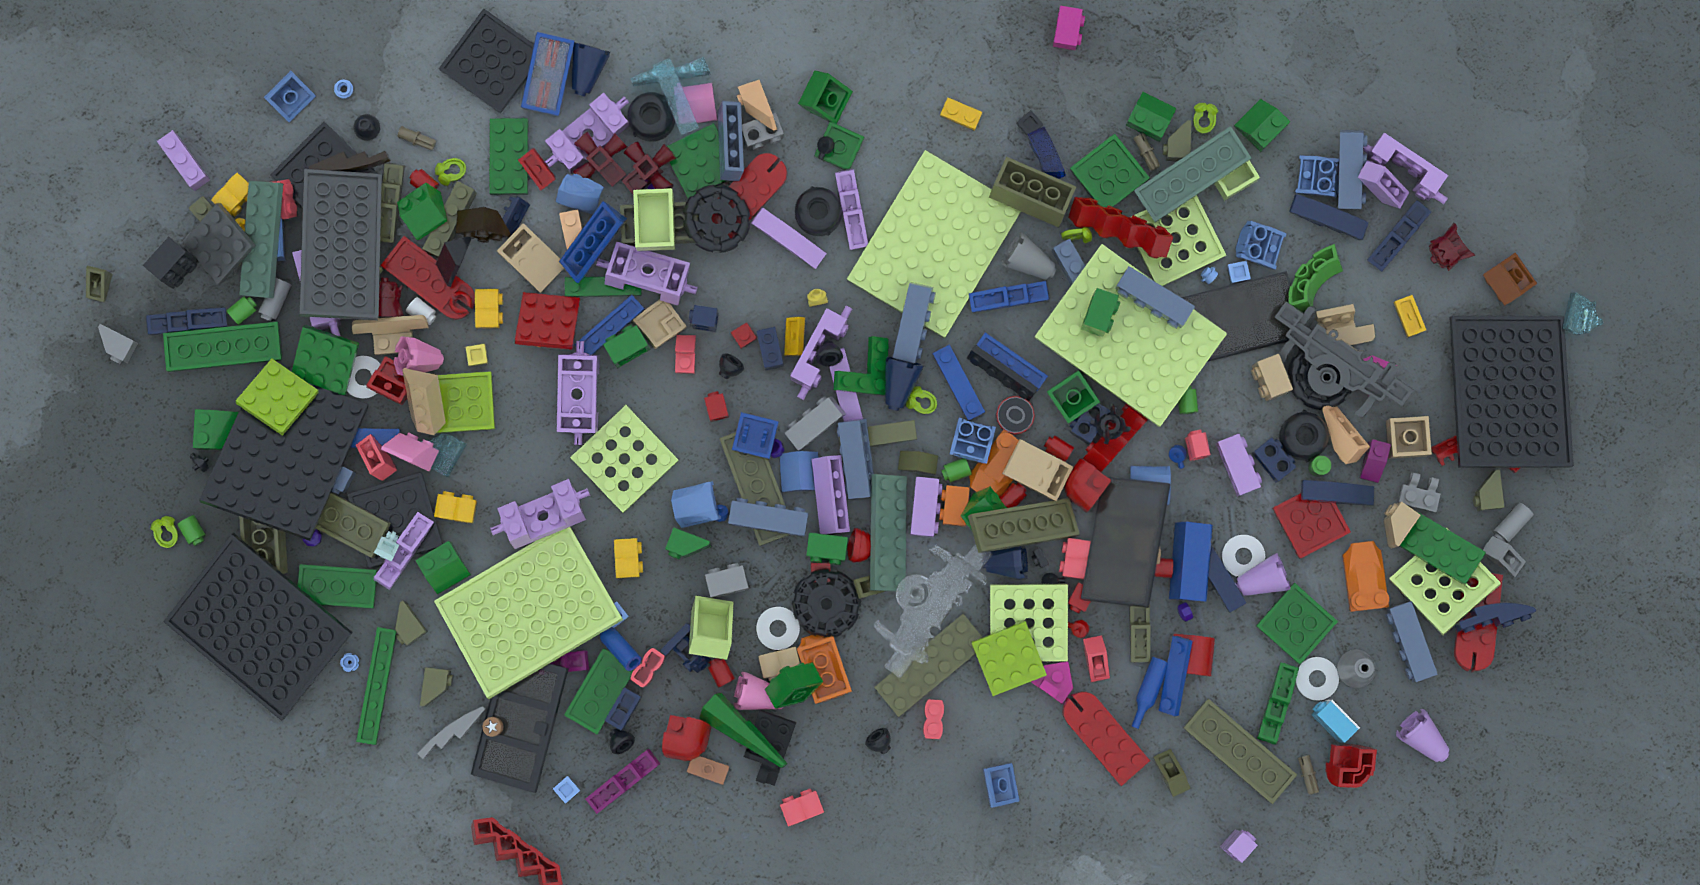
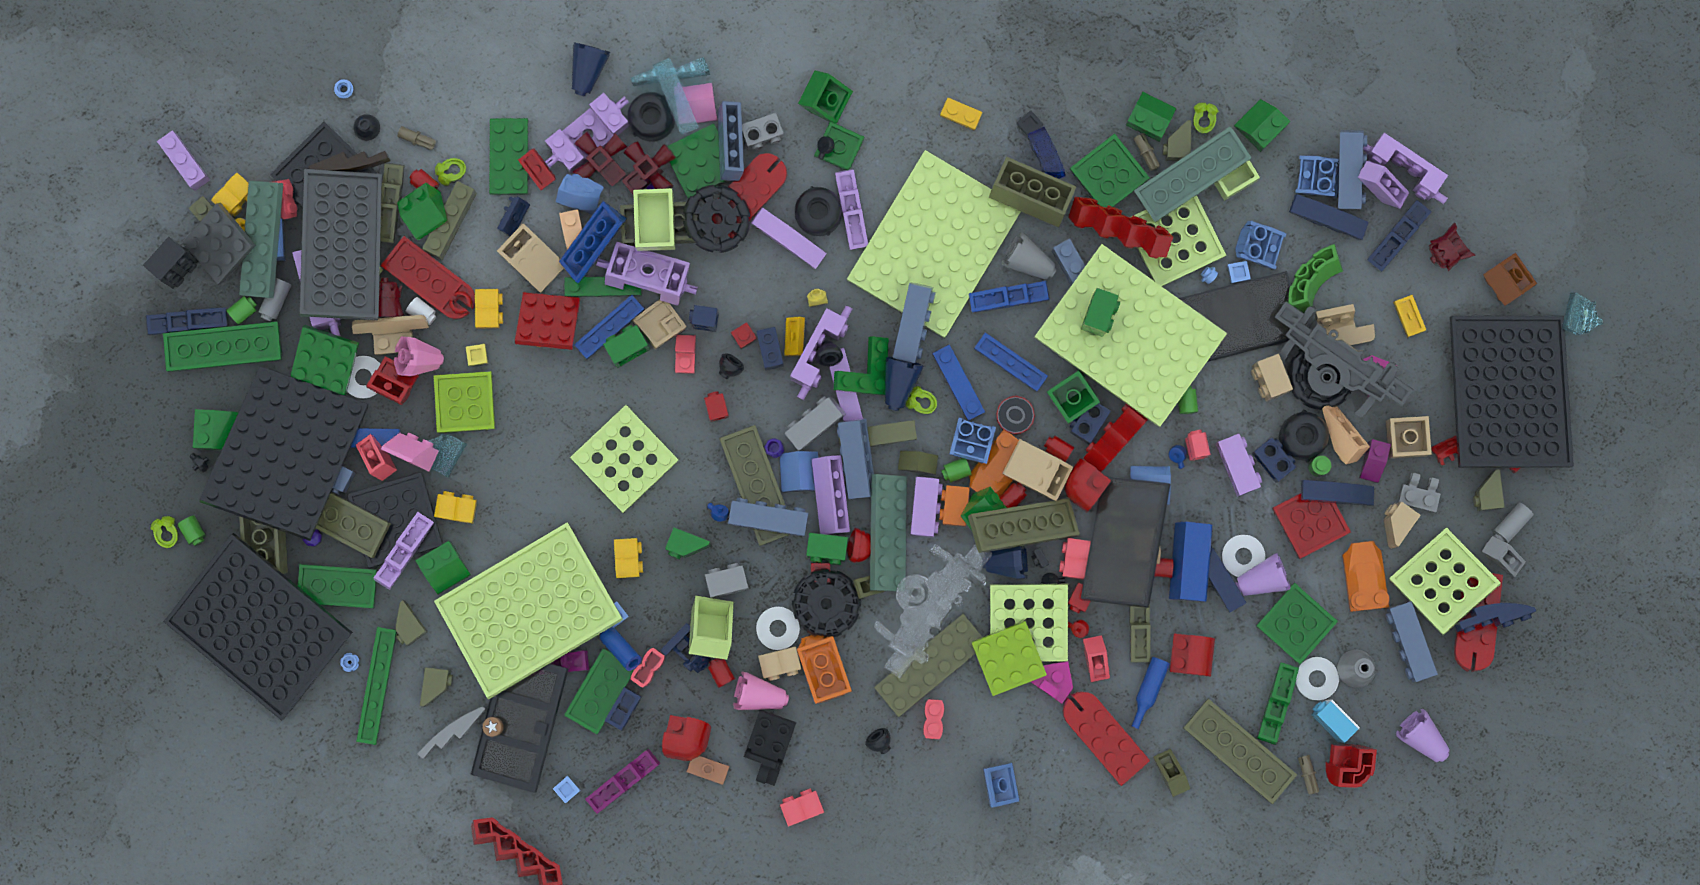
olive slope [86,266,113,302] -> none
light grey slope [98,324,138,364] -> none
lime plate [236,359,318,436] -> none
medium blue slope [264,71,316,122] -> none
light aqua plate [374,531,399,561] -> none
tan slope [402,368,446,435] -> none
black slope [436,237,472,287] -> none
black plate [439,9,536,114] -> none
dark brown slope [456,207,510,243] -> none
lavender brick [490,479,590,549] -> none
clear brick [520,32,575,116] -> none
lavender brick [557,341,600,445] -> none
black brick [609,728,635,754] -> none
medium blue slope [671,481,721,528] -> none
green wedge [699,693,788,768] -> none
blue plate [732,412,779,459] -> none
light nougat slope [737,80,777,131] -> none
green brick [765,662,823,709] -> none
black plate [967,345,1038,401] -> none
dark pink brick [1053,6,1085,50] -> none
lime piece [1061,227,1092,244] -> none
black piece [1090,404,1131,444] -> none
sand blue brick [1115,266,1195,329] -> none
blue plate [1159,636,1193,716] -> none
dark purple tile [1177,602,1194,622] -> none
lavender brick [1220,830,1258,863] -> none
green plate [1399,513,1486,585] -> none

